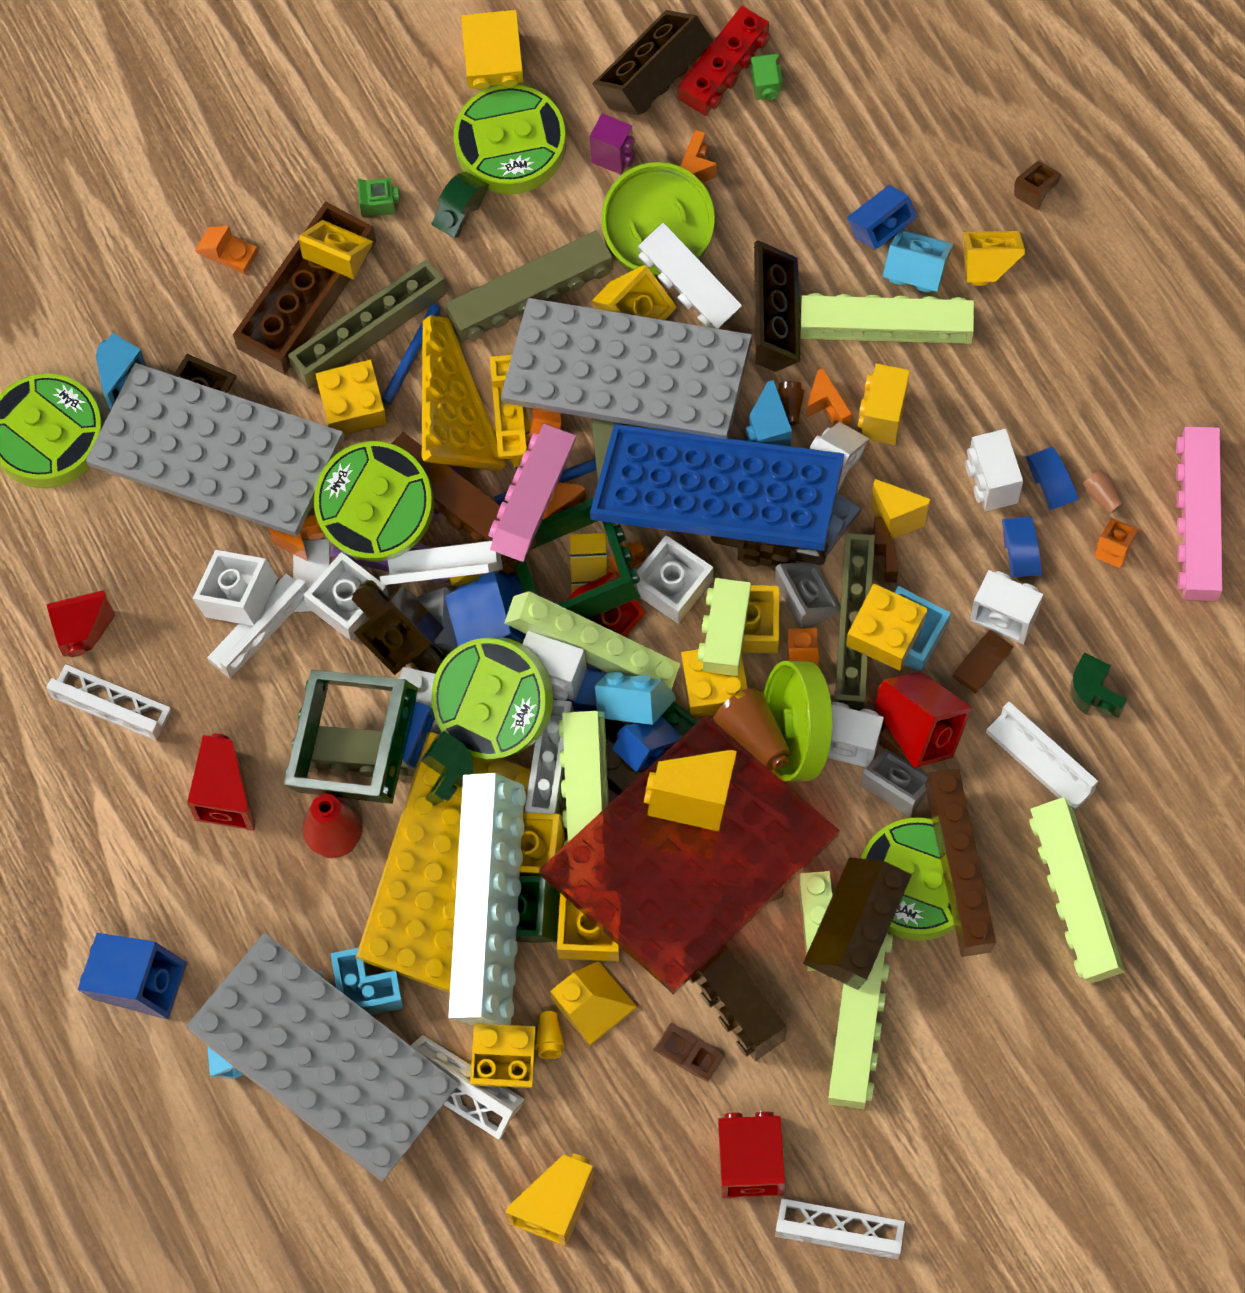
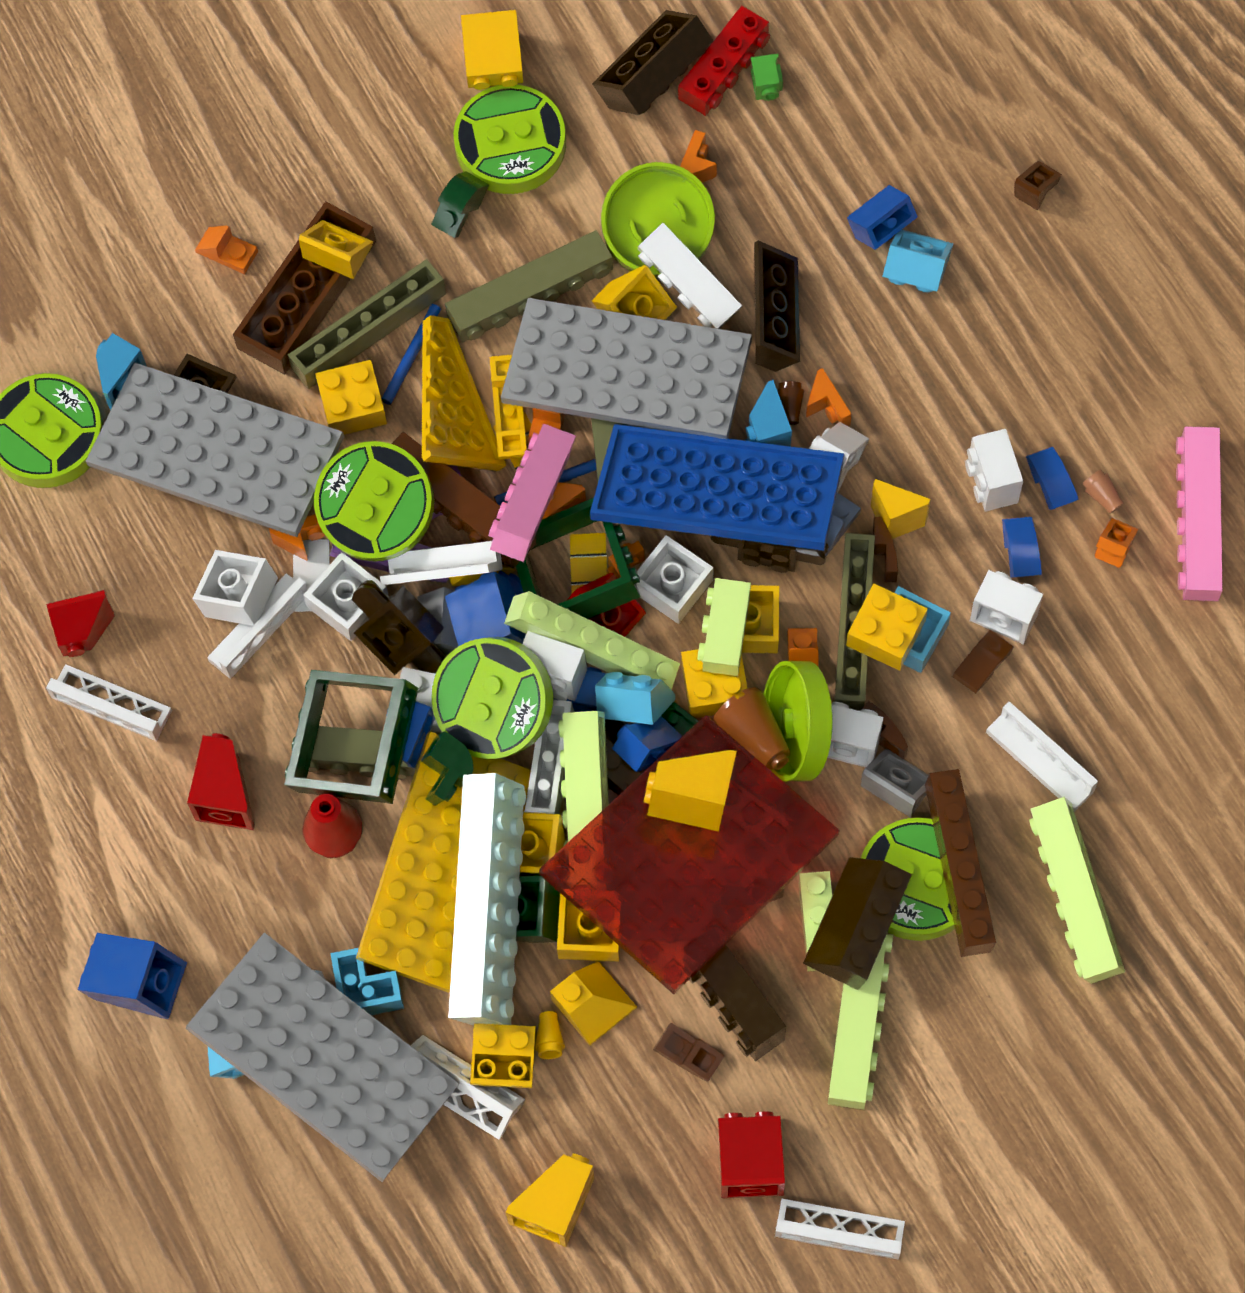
bright green window [357,178,400,217] -> none
magenta brick [590,113,636,175] -> none
light grey slope [775,562,840,628] -> none
yellowish green brick [800,293,974,344] -> none
yellow brick [858,363,910,445] -> none
red slope [874,671,972,768] -> none
yellow slope [963,231,1025,286] -> none
dark green brick [1070,652,1127,718] -> none

